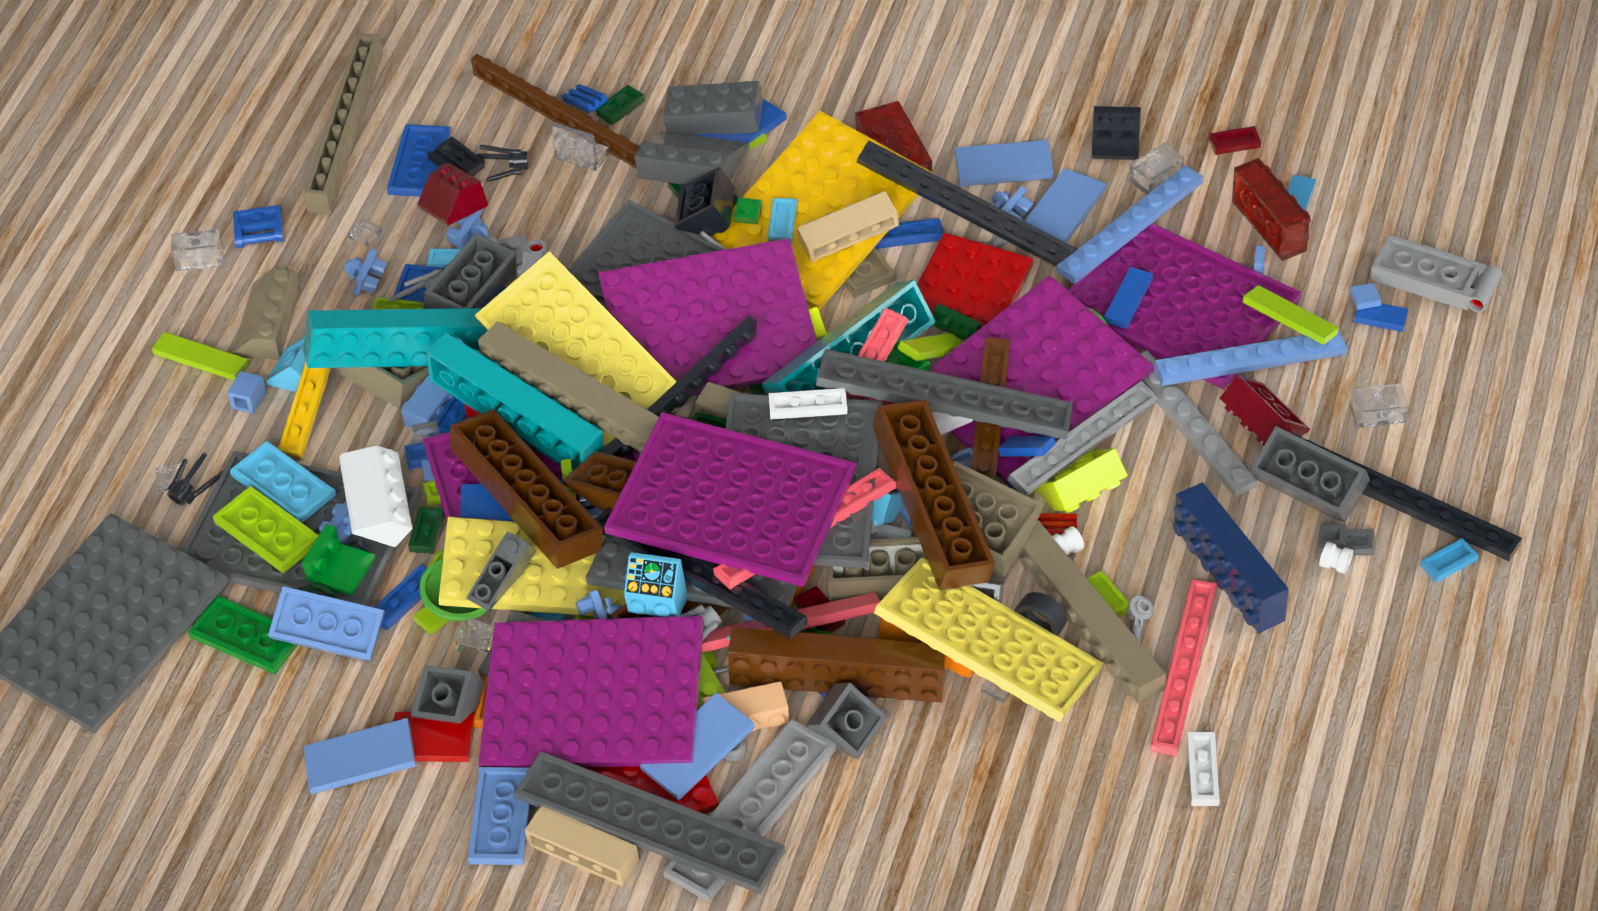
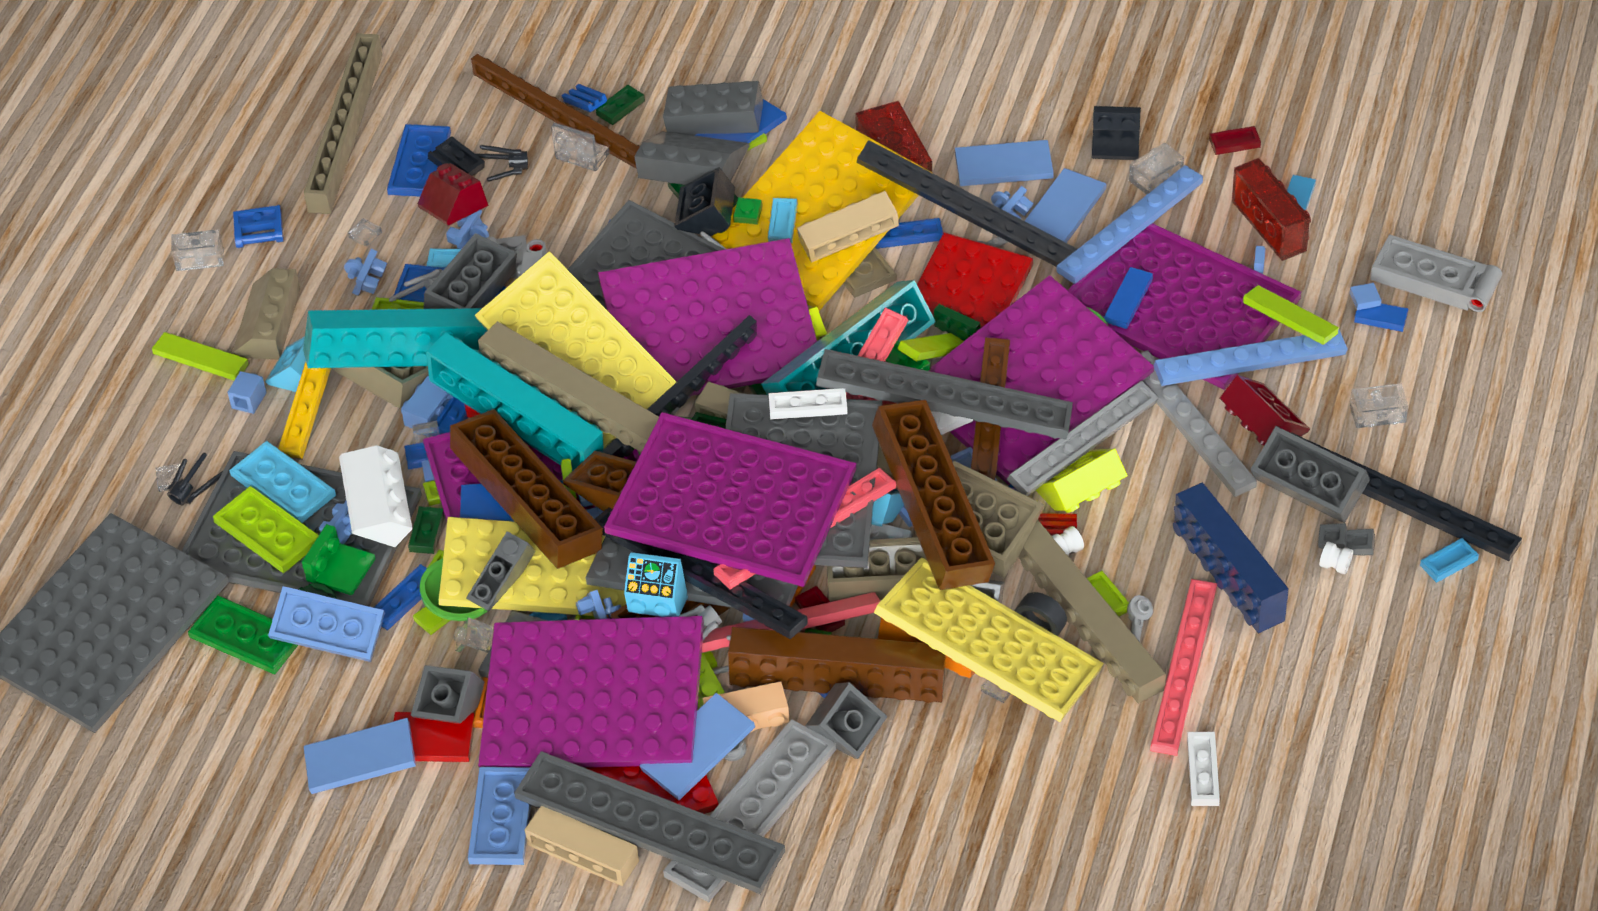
blue tile [998,436,1056,457] -> none

